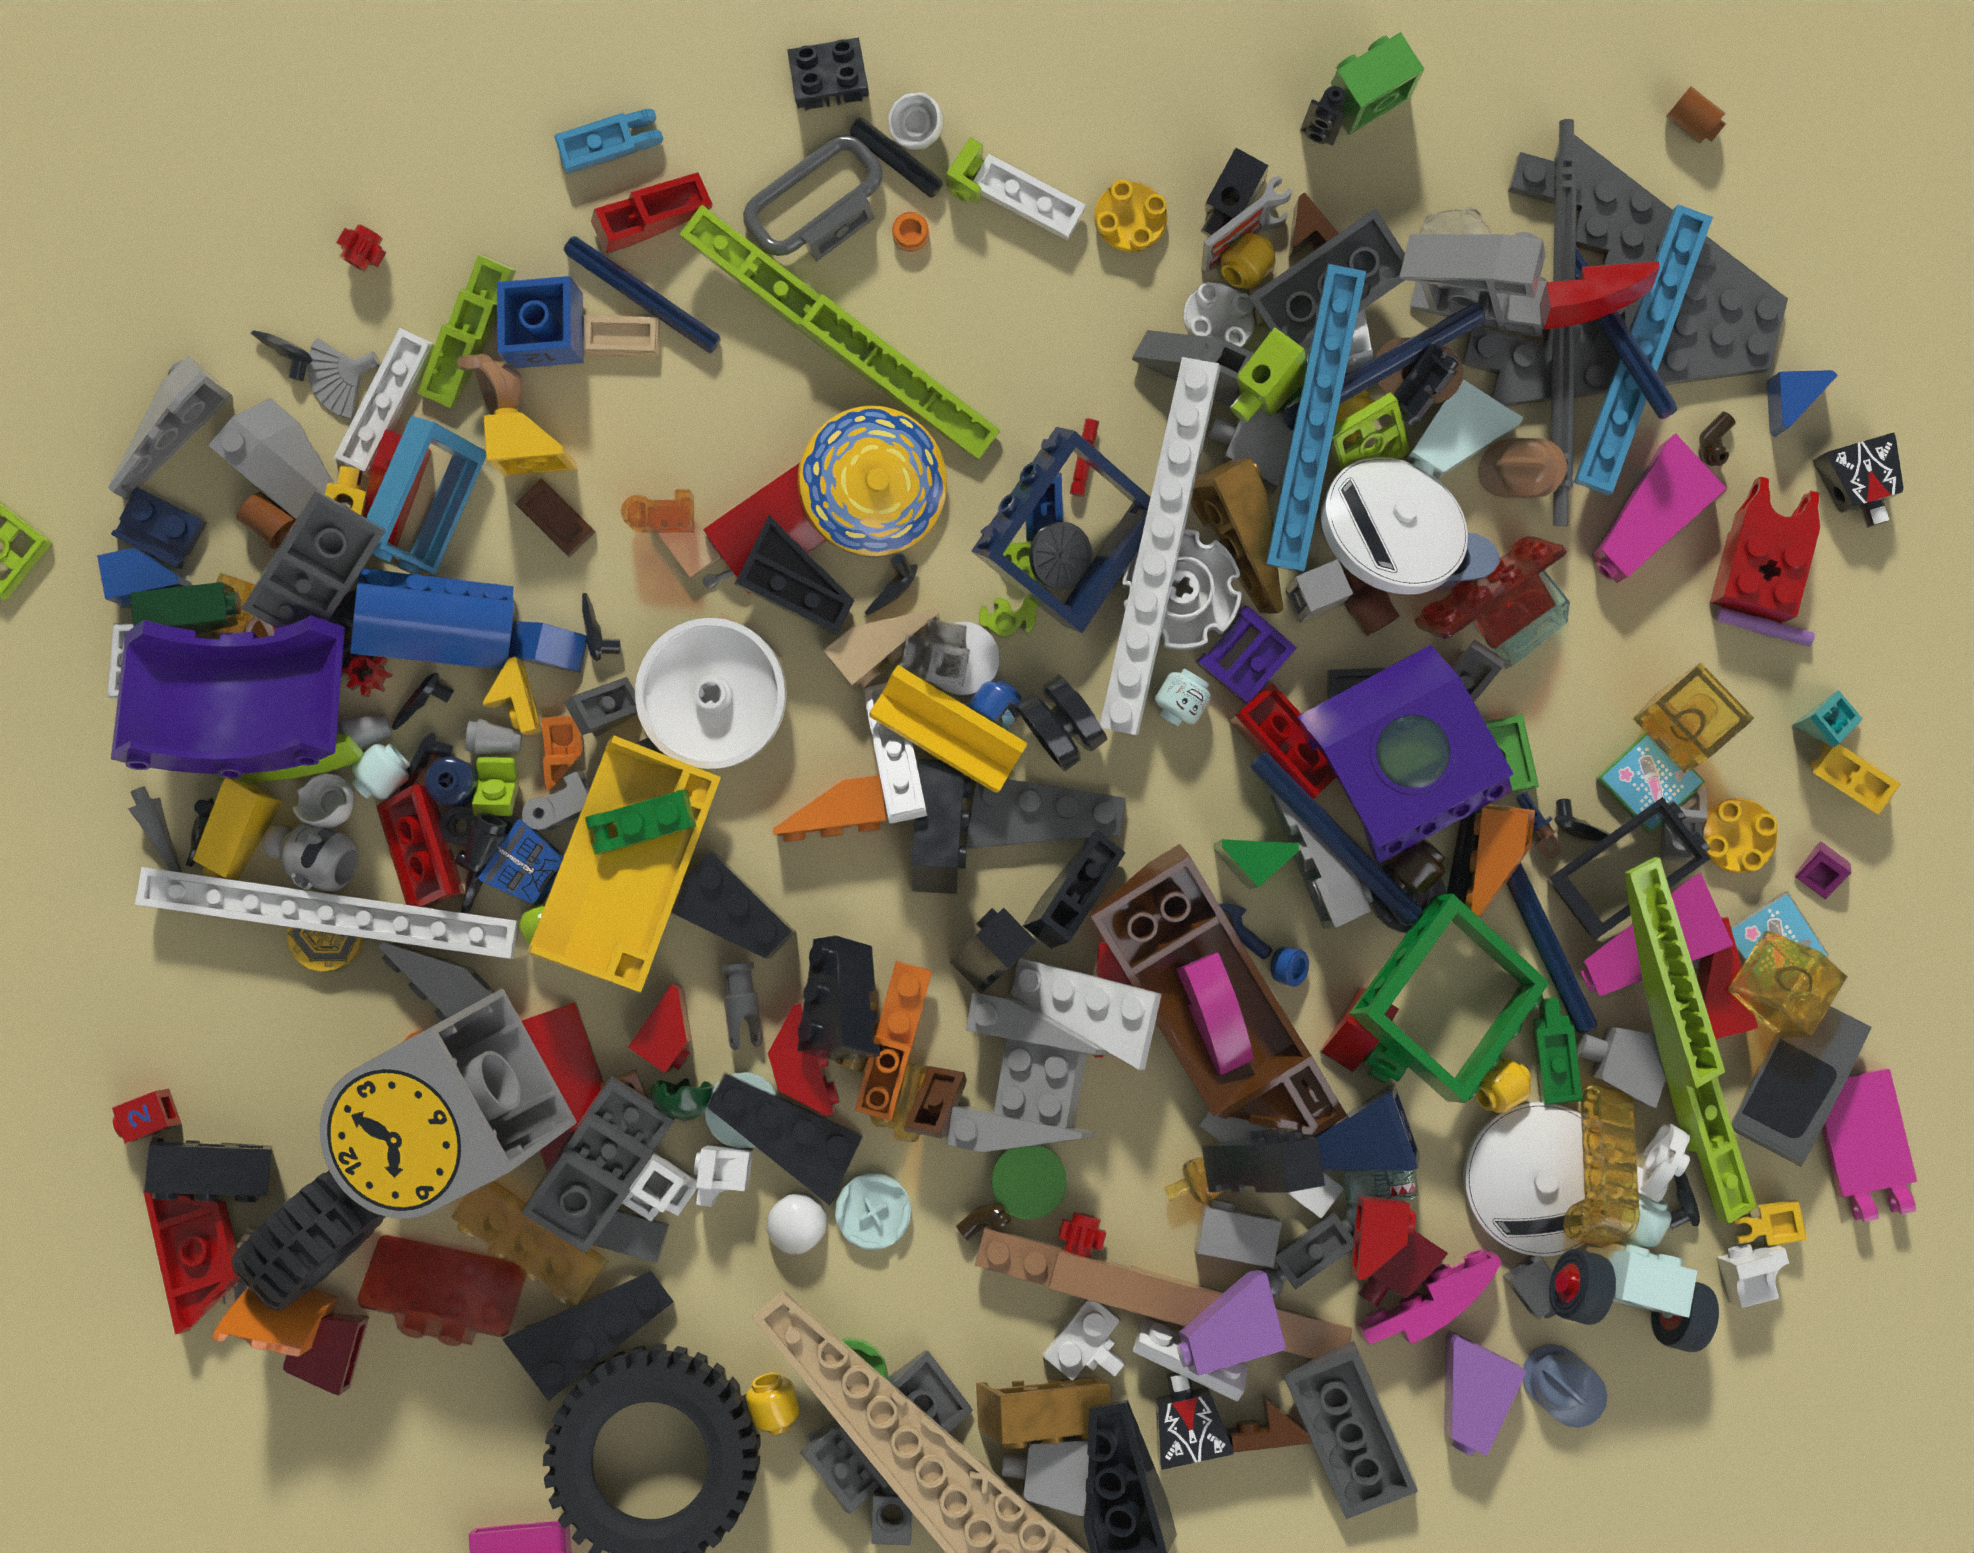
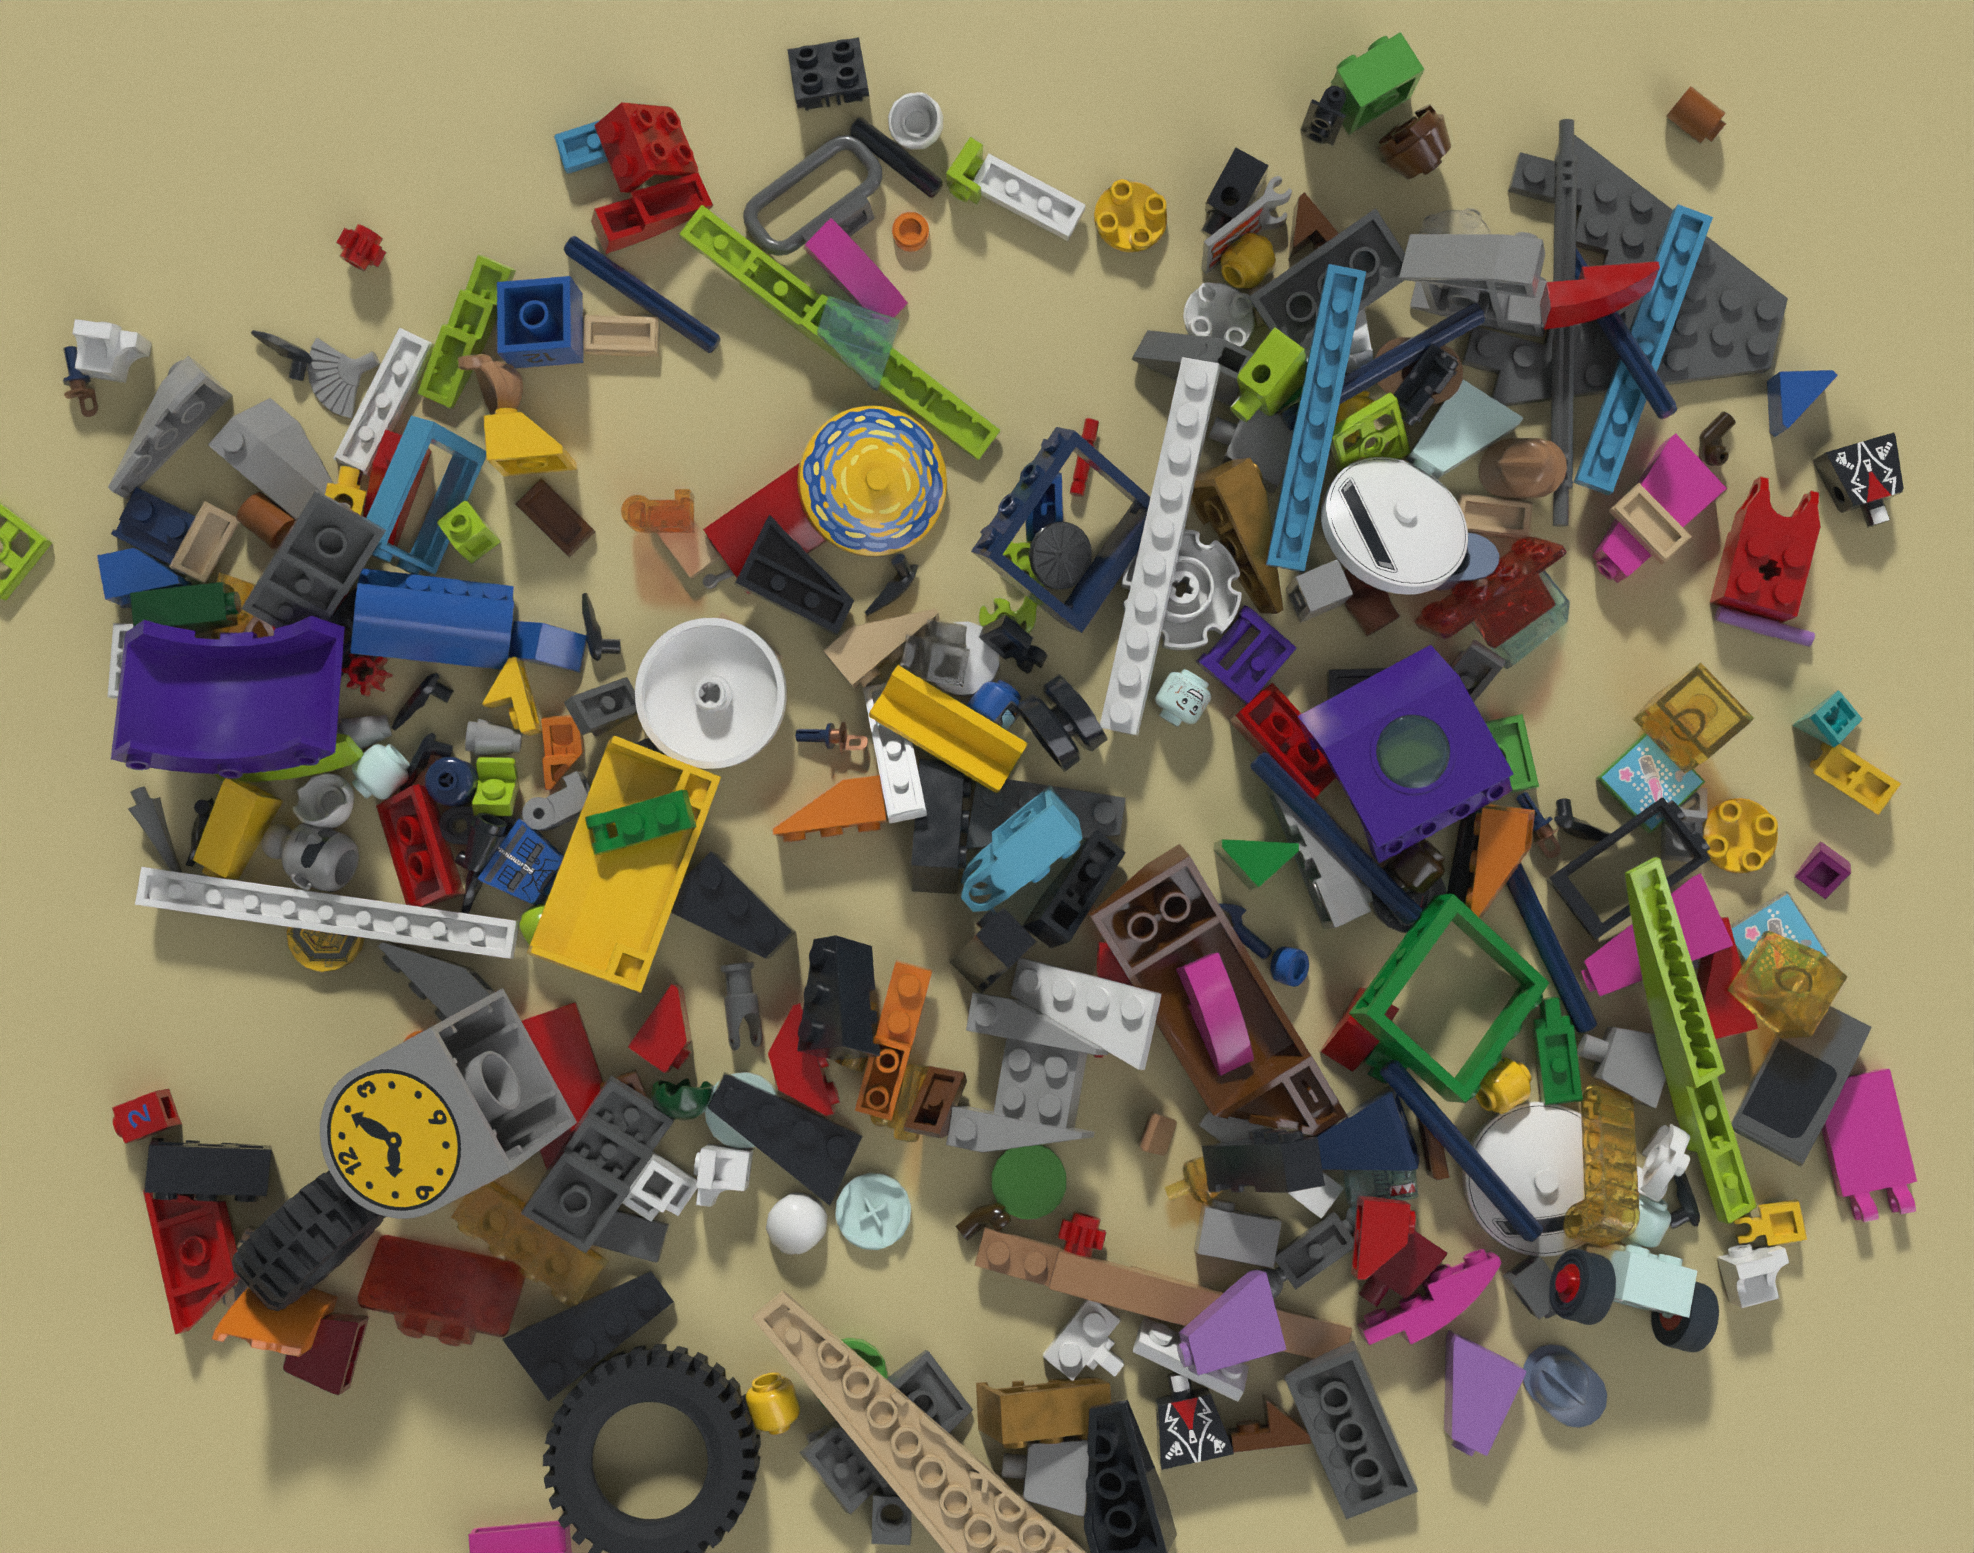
none -> piece [63,346,98,417]
none -> white brick [72,319,152,383]
none -> tan tile [169,501,239,584]
none -> lime bracket [437,501,501,564]
none -> red bracket [594,102,698,193]
none -> piece [795,722,868,755]
none -> dark pink slope [803,218,908,330]
none -> clear light blue wing [817,296,900,391]
none -> medium azure brick [961,785,1083,912]
none -> black plate [979,615,1048,674]
none -> medium nougat slope [1138,1111,1177,1156]
none -> reddish brown cone [1376,104,1452,179]
none -> dark blue axle [1380,1059,1543,1242]
none -> reddish brown tile [1416,1101,1450,1180]
none -> tan tile [1456,493,1533,541]
none -> tan tile [1609,483,1692,565]

